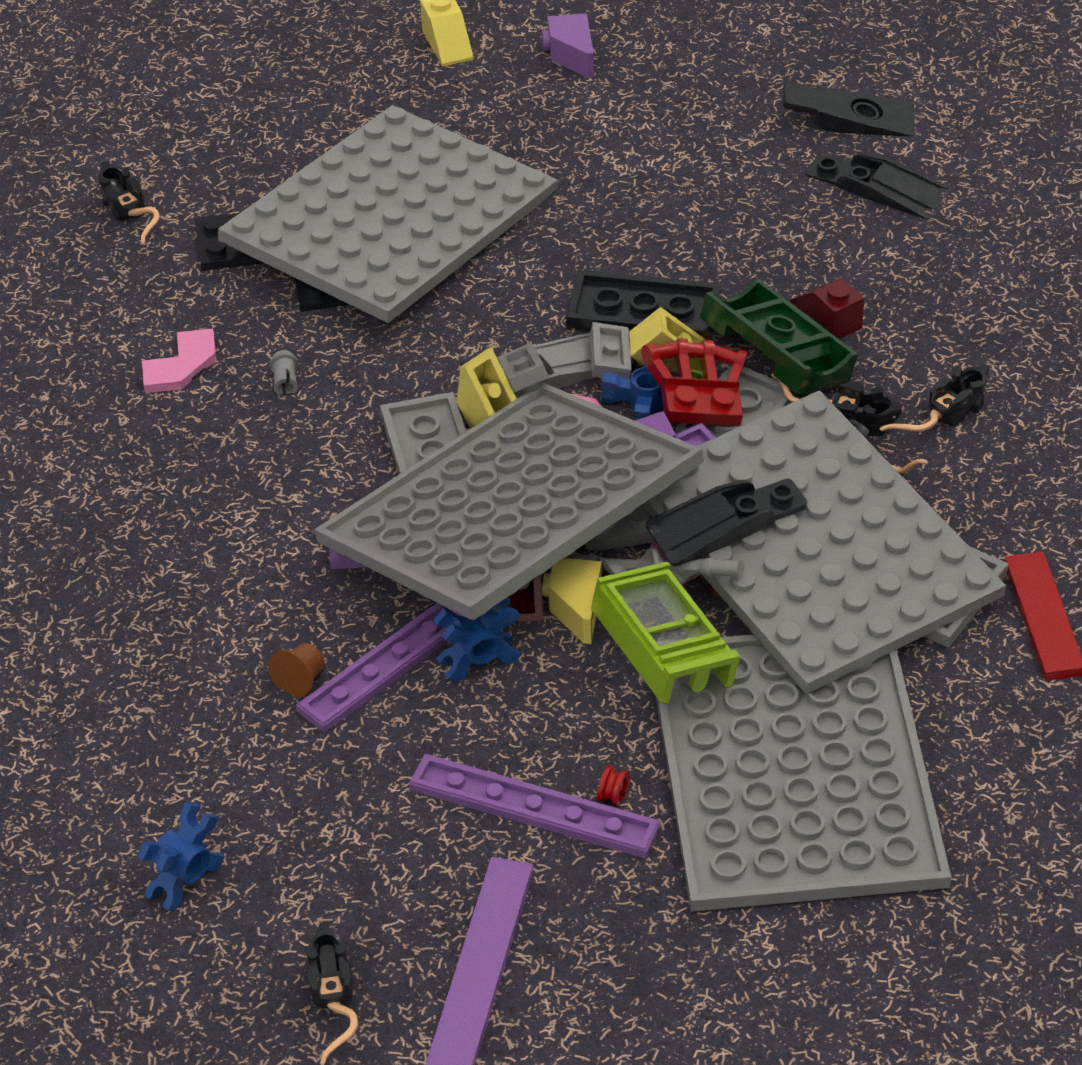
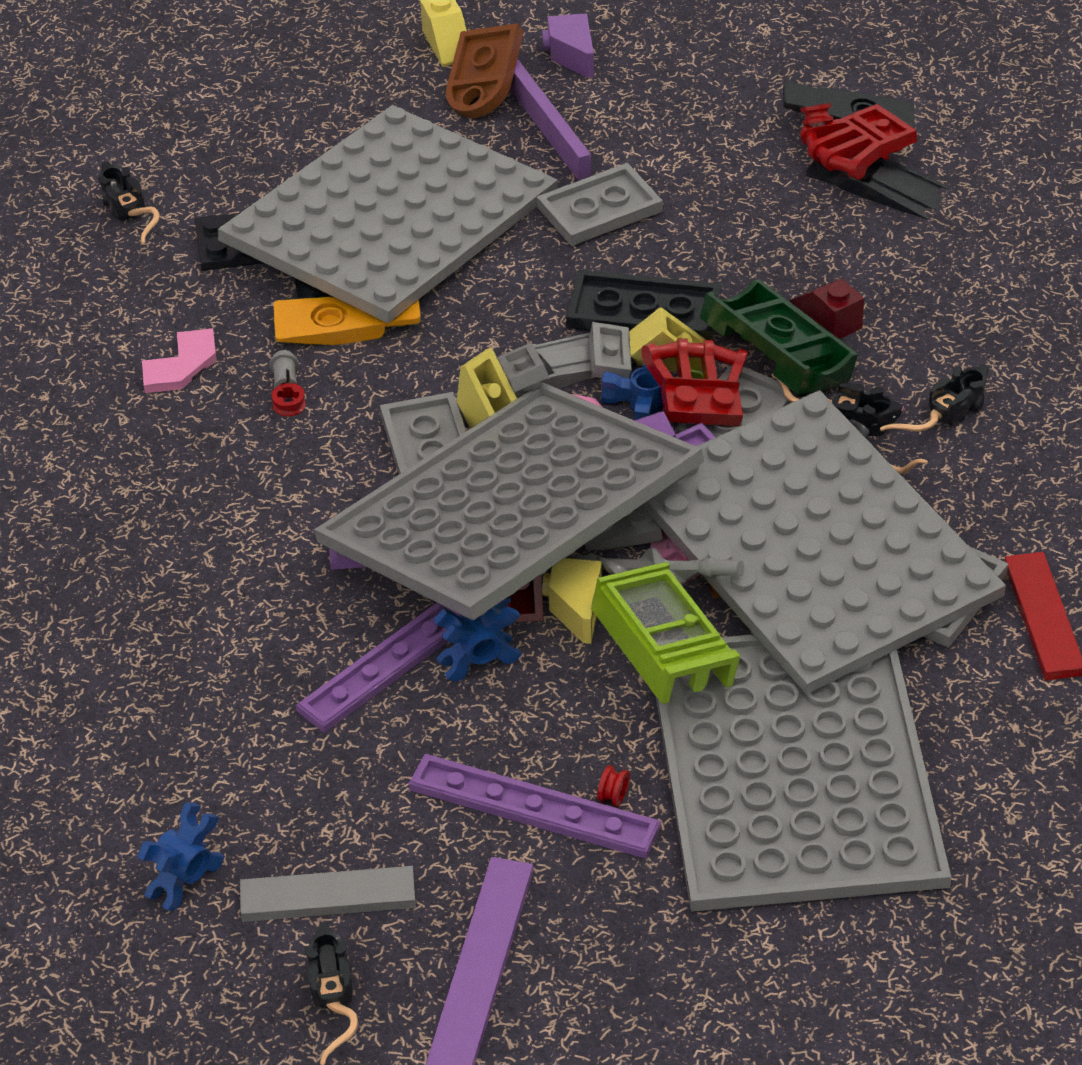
dark orange piece [268,643,325,698] -> none
black piece [645,478,807,567] -> none
none -> light grey tile [240,866,416,922]
none -> red bush [271,383,306,417]
none -> light orange piece [273,297,421,345]
none -> dark orange tile [446,23,524,119]
none -> medium lavender tile [510,59,591,181]
none -> light grey plate [537,163,663,246]
none -> red plate [799,104,917,180]
none -> red bush [800,103,833,125]

